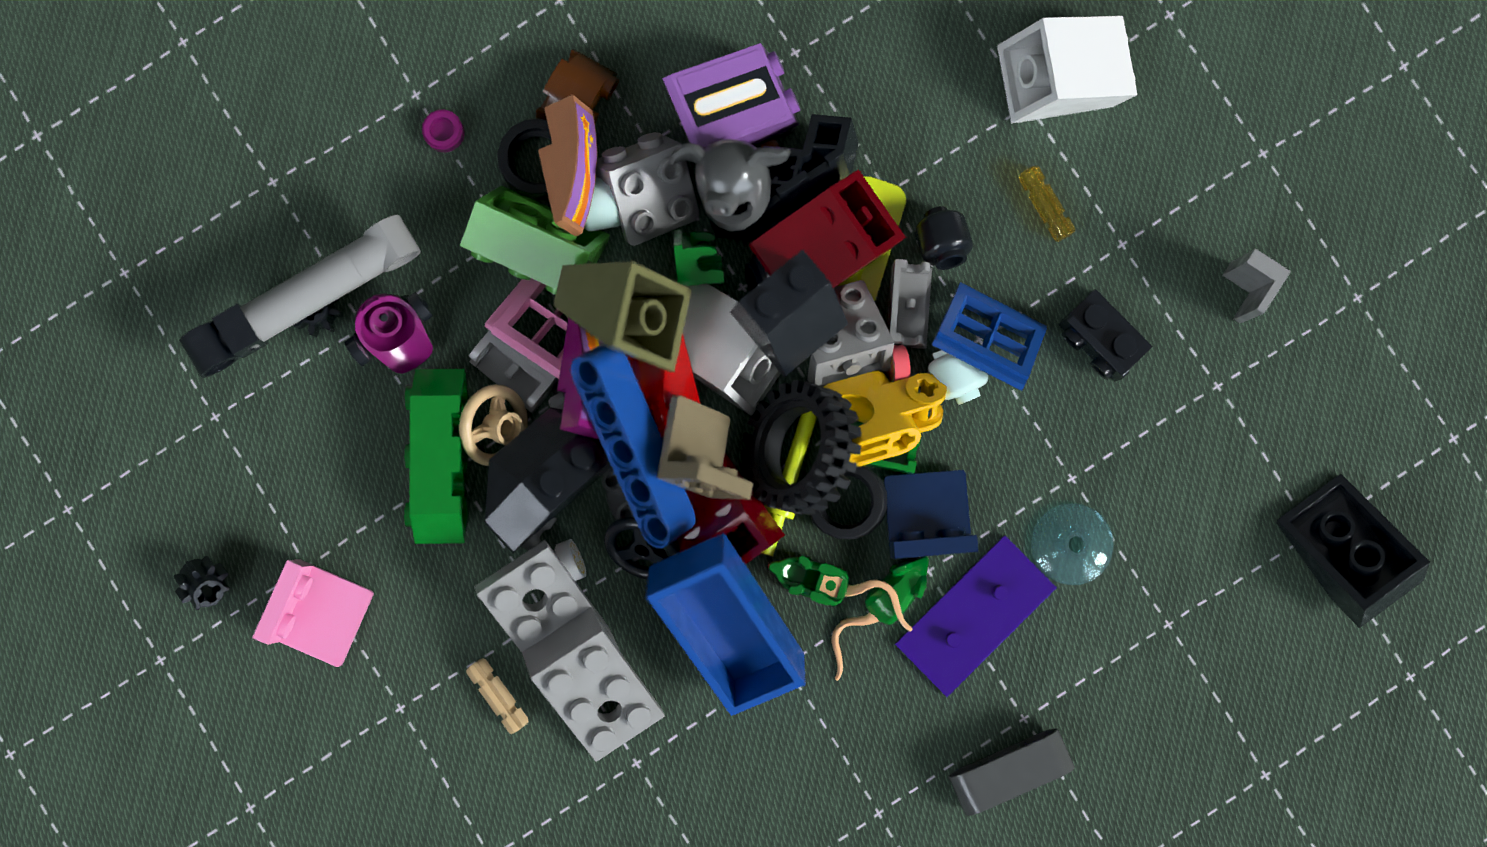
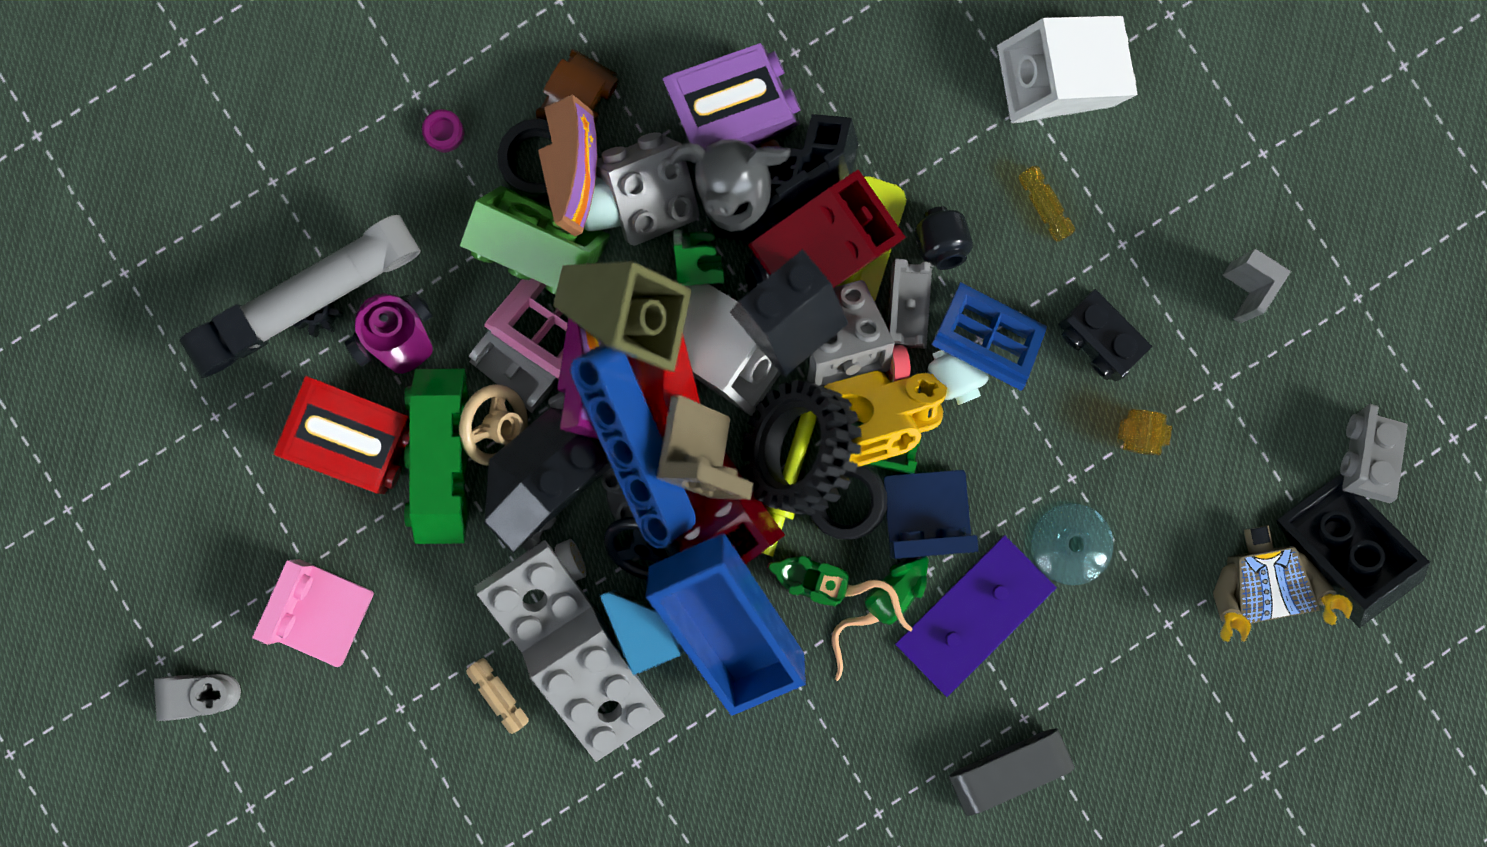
black gear [174,556,230,610] -> none
none -> light grey piece [154,674,241,721]
none -> red slope [273,376,410,494]
none -> dark azure slope [600,590,683,675]
none -> clear yellow gear [1118,409,1172,456]
none -> torso [1213,525,1352,642]
none -> light grey bracket [1340,404,1408,504]

